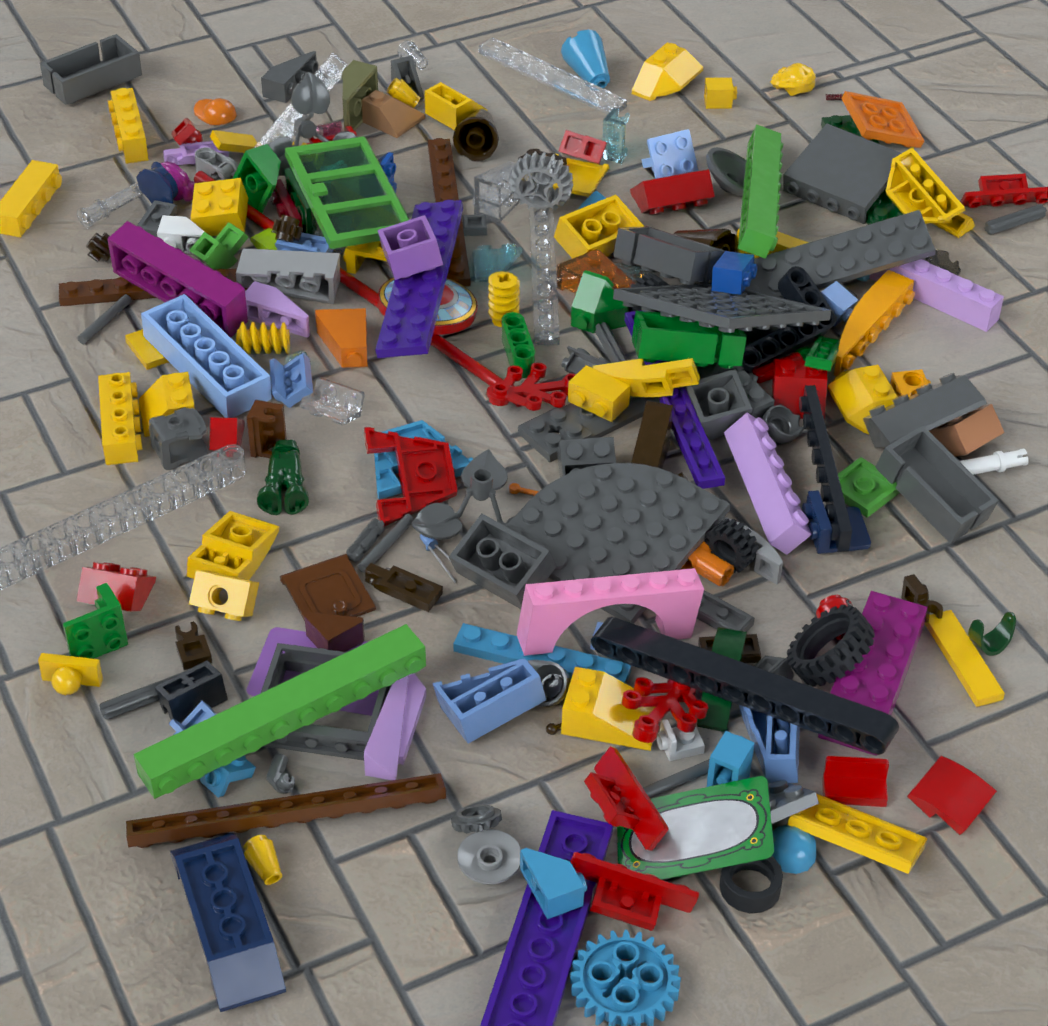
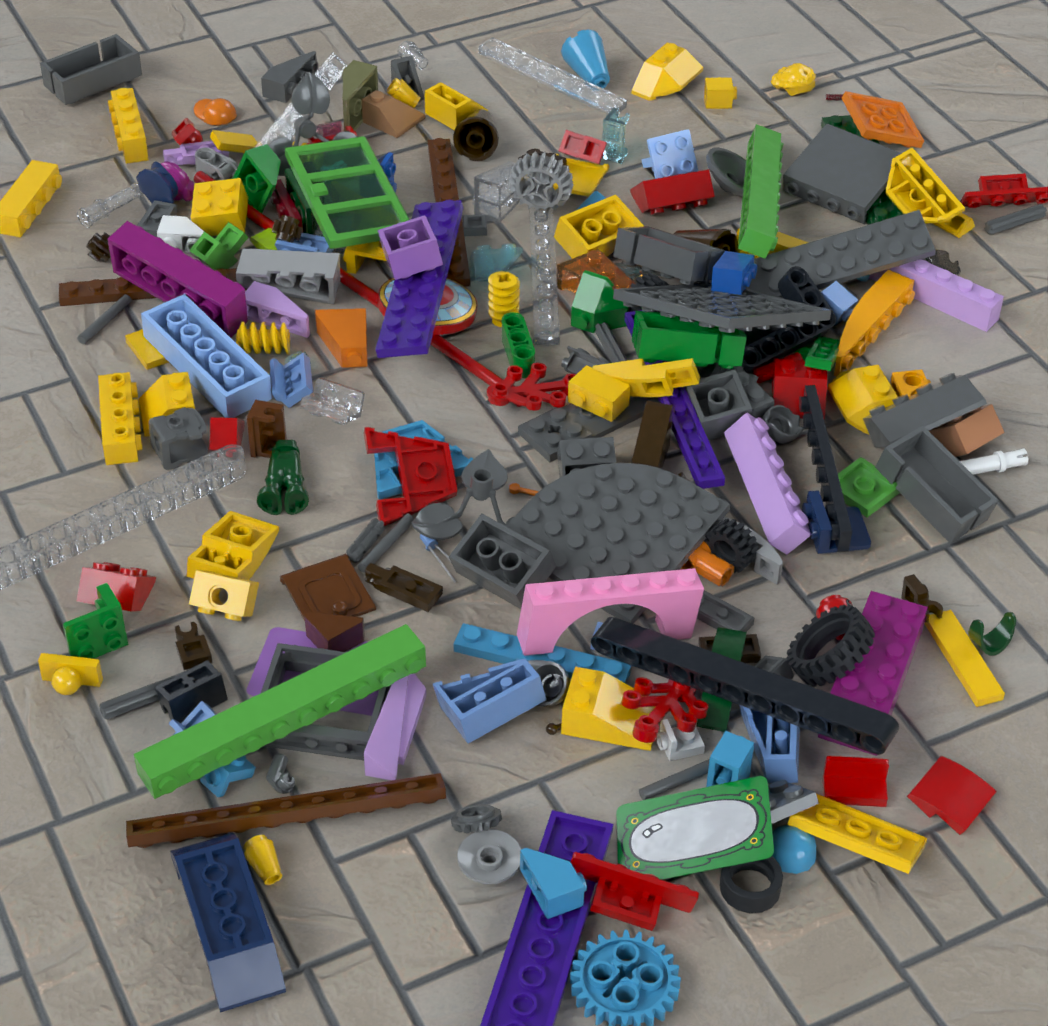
red bracket [584,746,669,851] -> none

